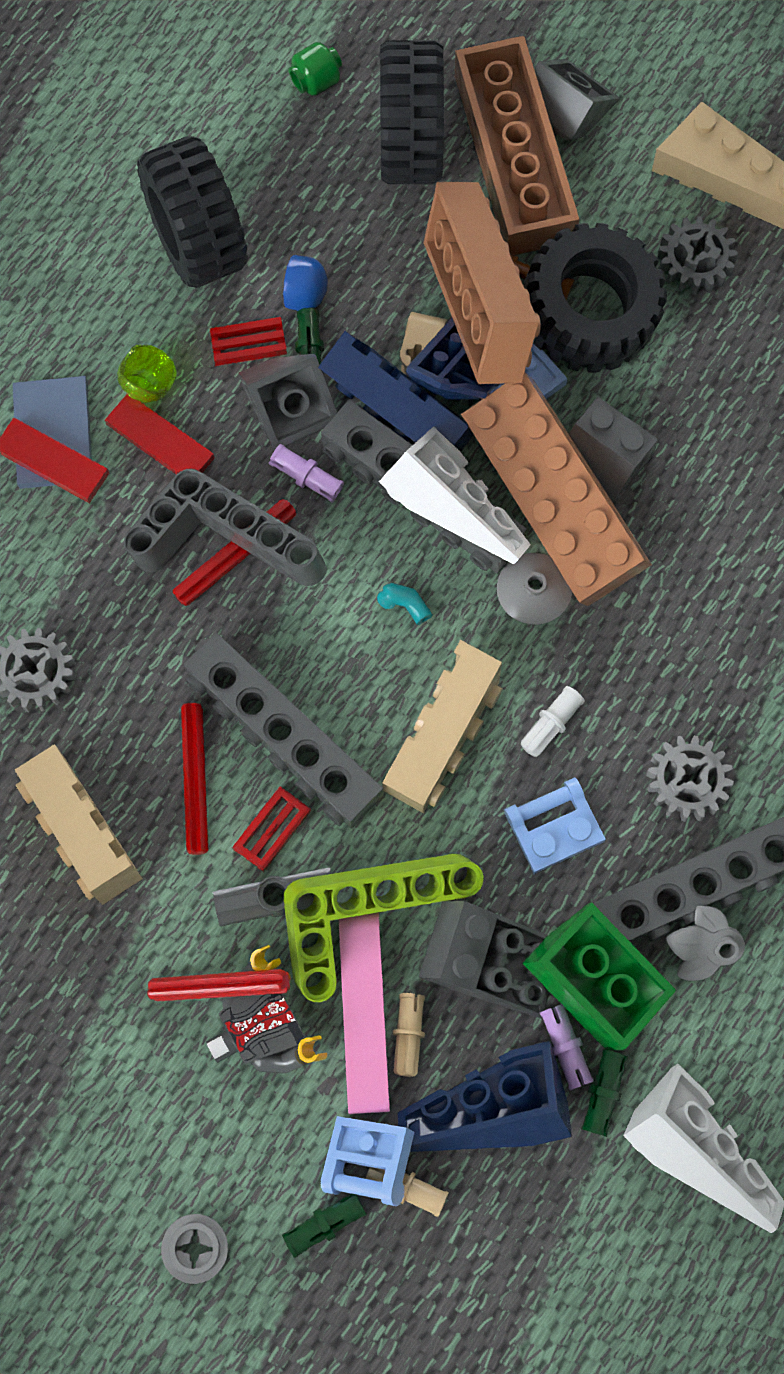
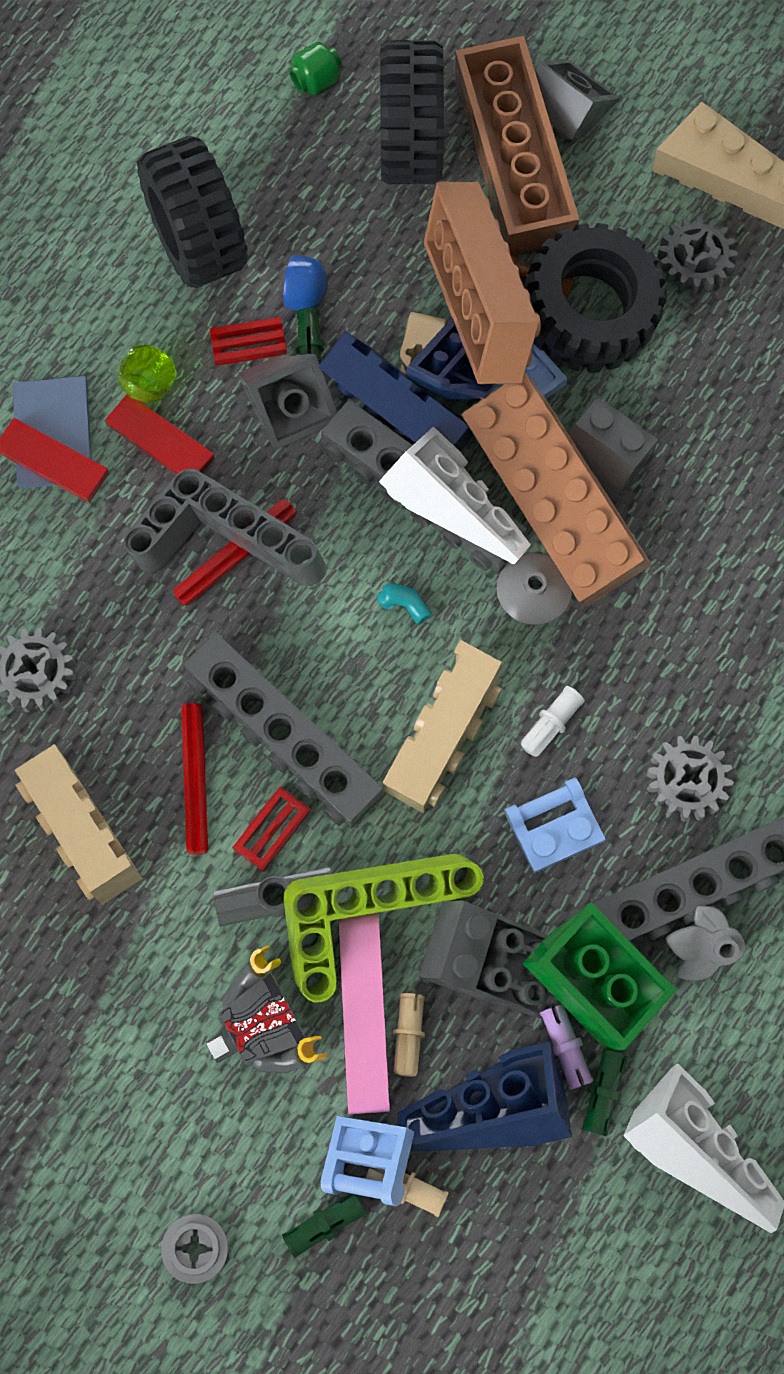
red axle [147,969,291,1001] -> none
lavender pin [269,444,344,503] -> none

